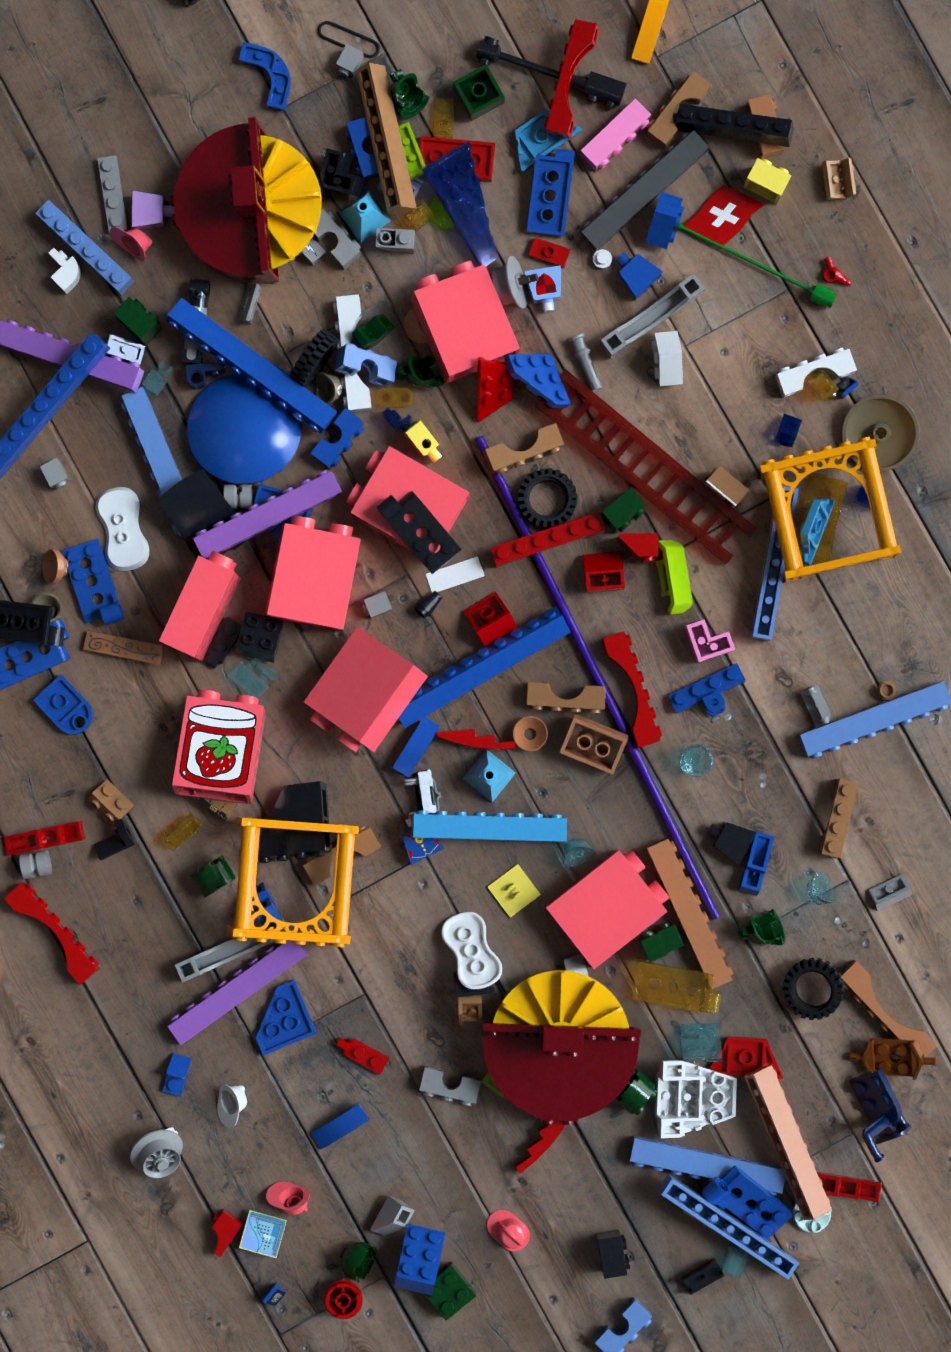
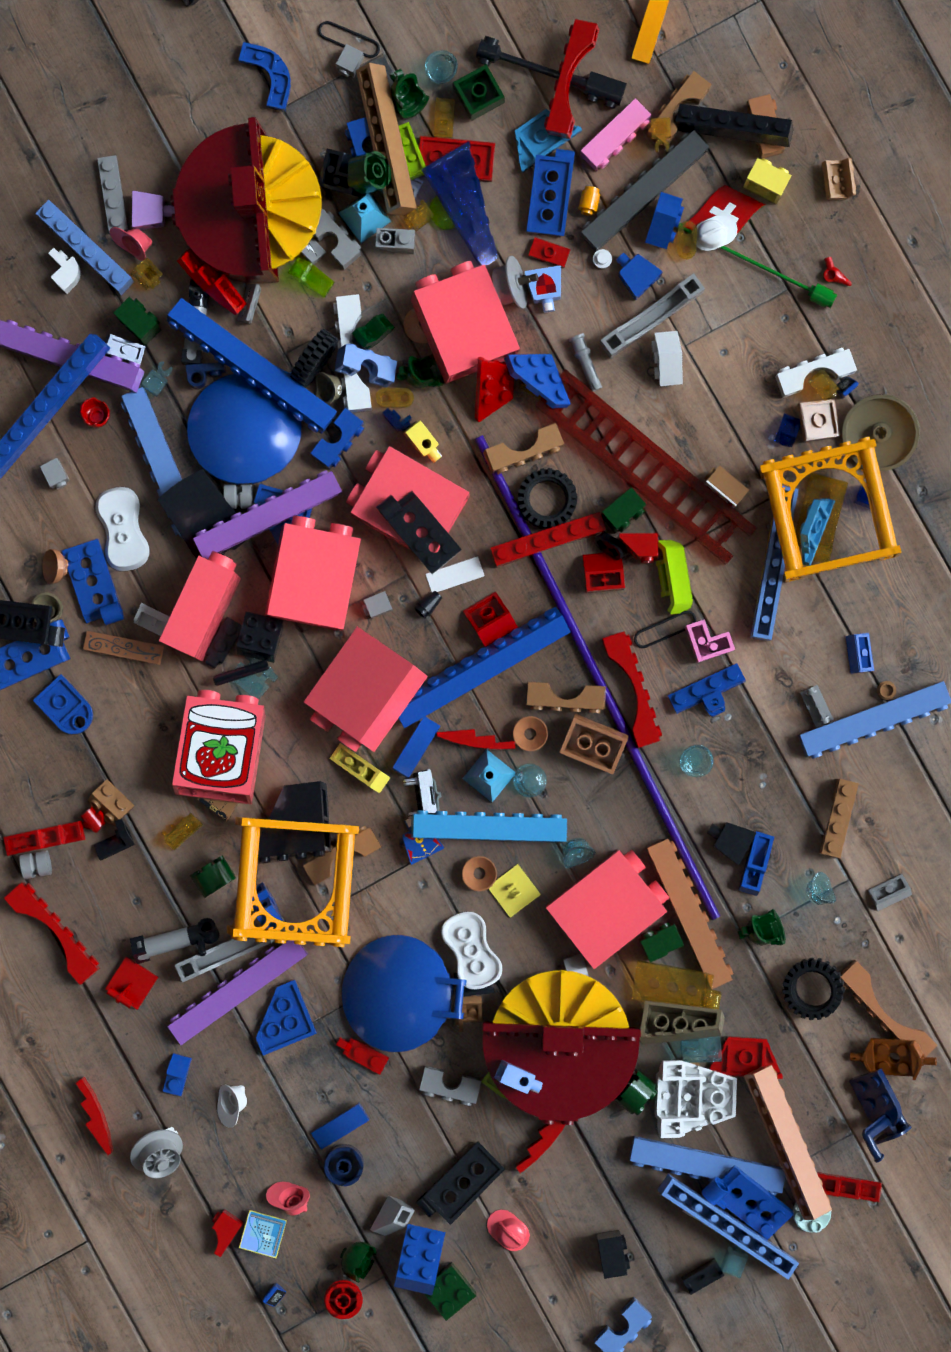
none -> red slope [76,1077,114,1155]
none -> red hair [80,397,110,428]
none -> red piece [80,806,105,833]
none -> red plate [105,956,159,1010]
none -> clear yellow brick [130,257,163,290]
none -> piece [130,918,220,964]
none -> white hinge [134,603,170,636]
none -> red slope [176,248,247,315]
none -> black axle [213,660,269,686]
none -> clear neon green slope [288,257,335,298]
none -> dark blue brick [324,1144,364,1187]
none -> light yellow slope [329,743,390,793]
none -> blue dish [342,935,467,1052]
none -> dark green brick [347,151,391,194]
none -> black hinge [415,1141,505,1225]
none -> clear light blue helmet [425,50,458,84]
none -> nougat piece [462,856,497,891]
none -> light blue torso [494,1060,543,1094]
none -> clear light blue helmet [513,764,547,797]
none -> light orange brick [578,186,600,216]
none -> black beam [595,532,627,560]
none -> black piece [634,610,696,648]
none -> dark tan wedge [640,1001,725,1045]
none -> clear yellow plate [650,117,671,152]
none -> clear yellow plate [677,221,697,260]
none -> white piece [693,215,738,251]
none -> tile [797,399,841,442]
none -> blue slope [846,633,874,674]

